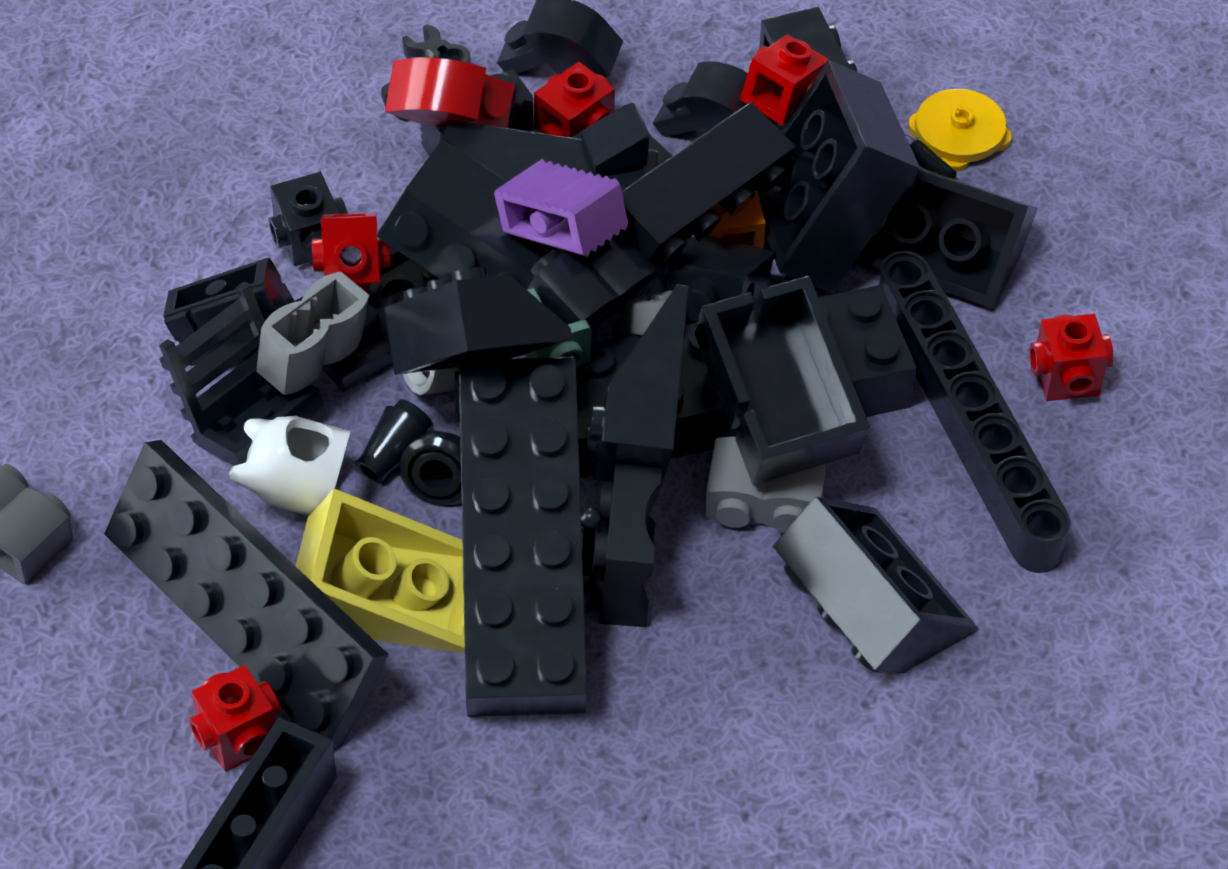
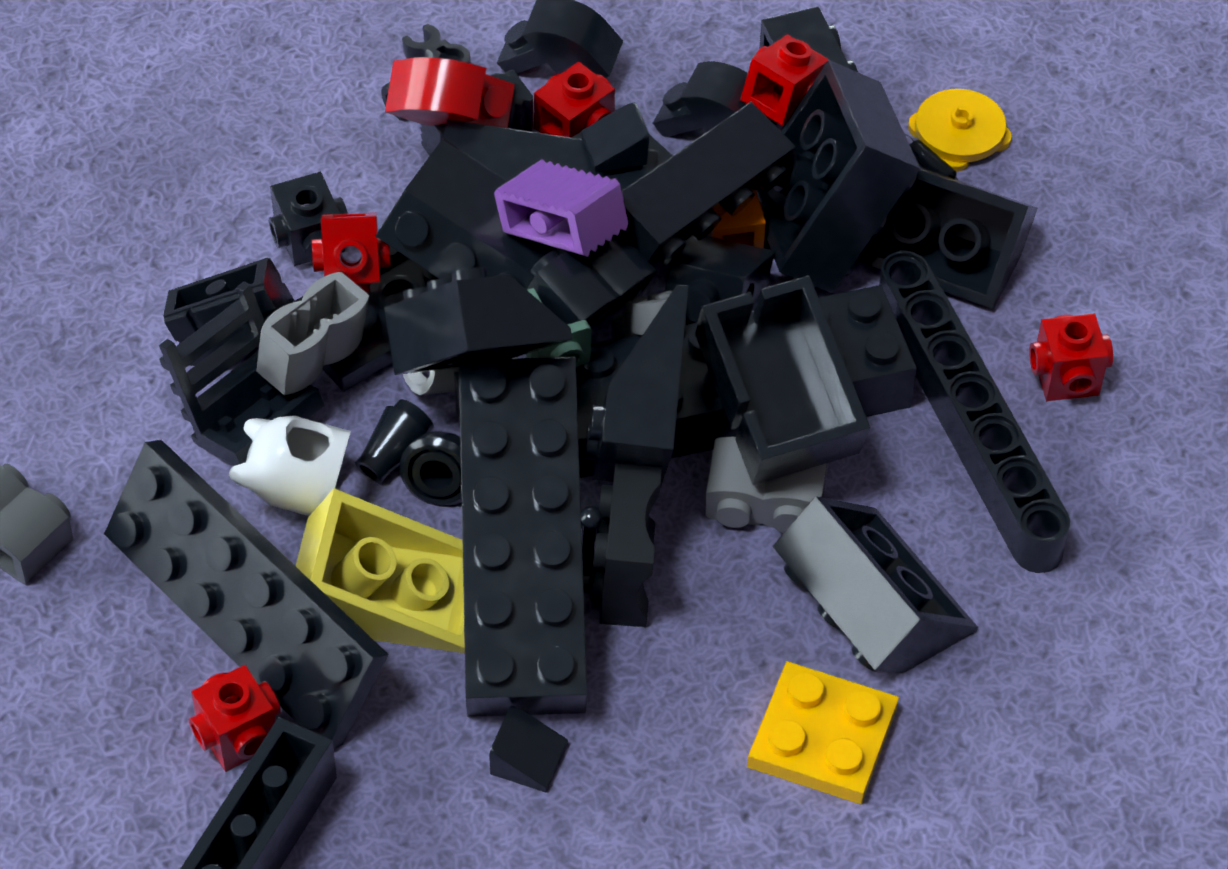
none -> black slope [489,706,568,793]
none -> yellow plate [747,661,899,805]

